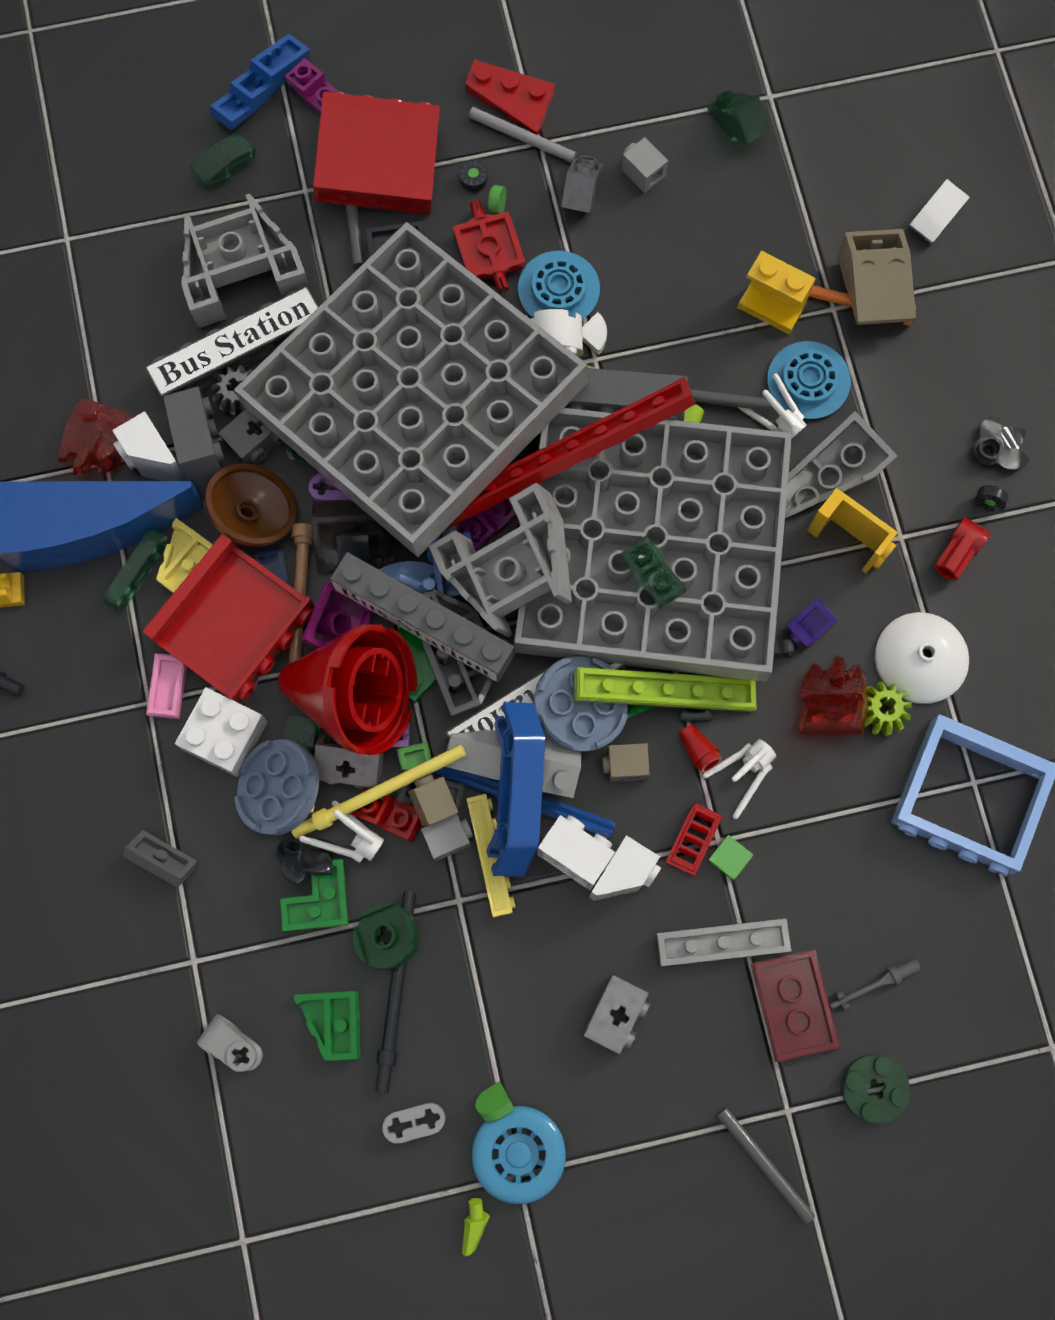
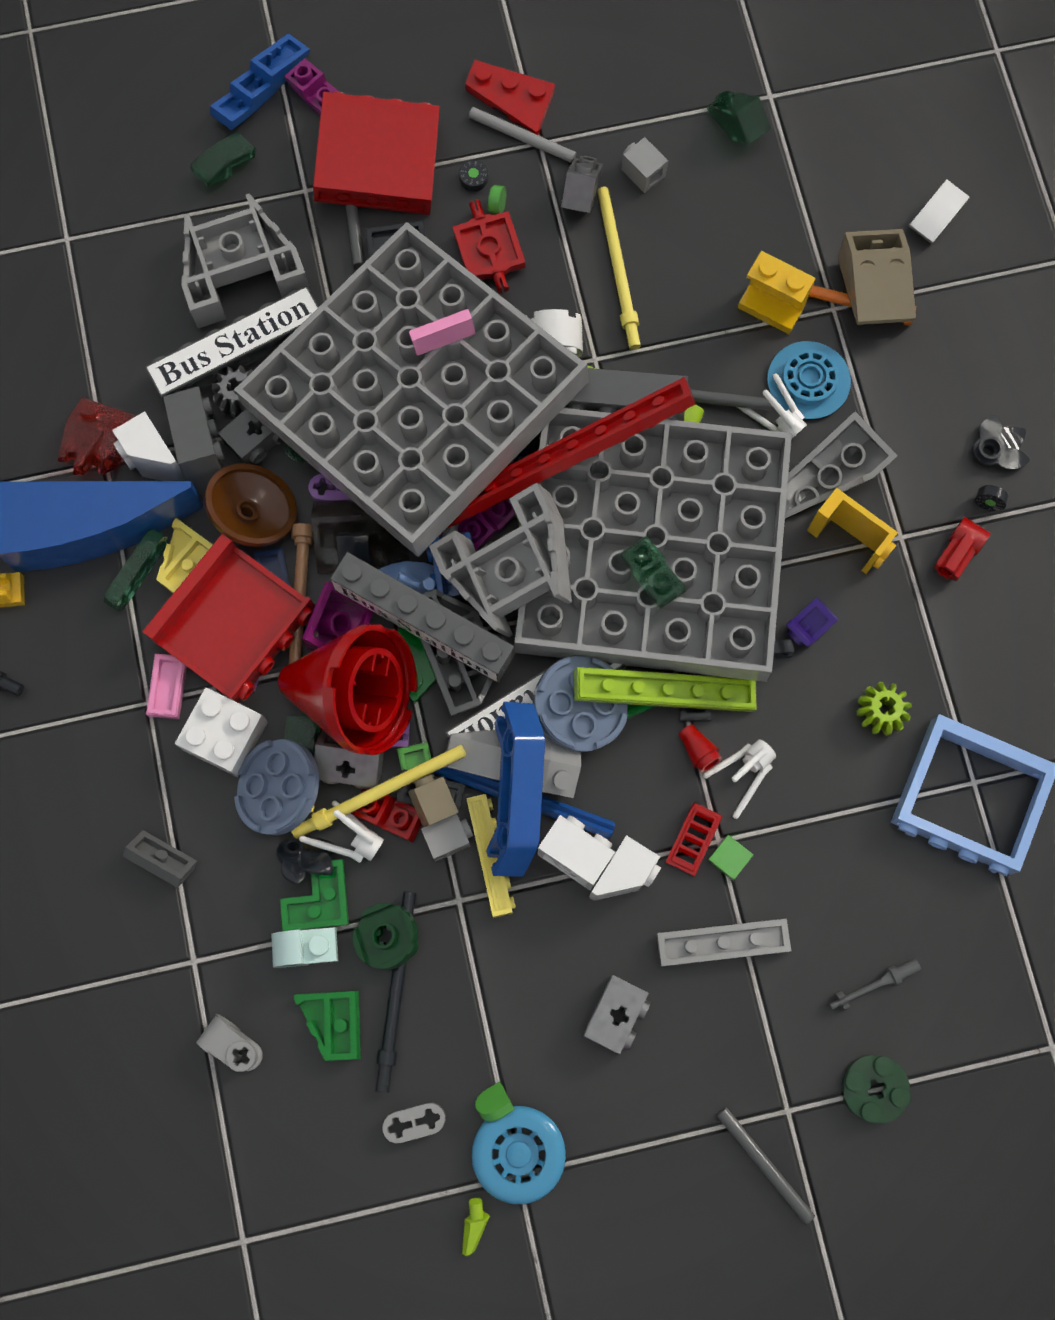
dark azure wheel [518,251,600,320] -> none
white tile [582,312,607,355] -> none
dark tan brick [602,743,650,782] -> none
dark red tile [750,949,841,1063] -> none
clear red plate [797,656,868,735] -> none
white dish [874,612,969,704] -> none
none -> light aqua brick [271,927,338,968]
none -> bright pink tile [409,309,476,356]
none -> light yellow bar [597,187,641,350]

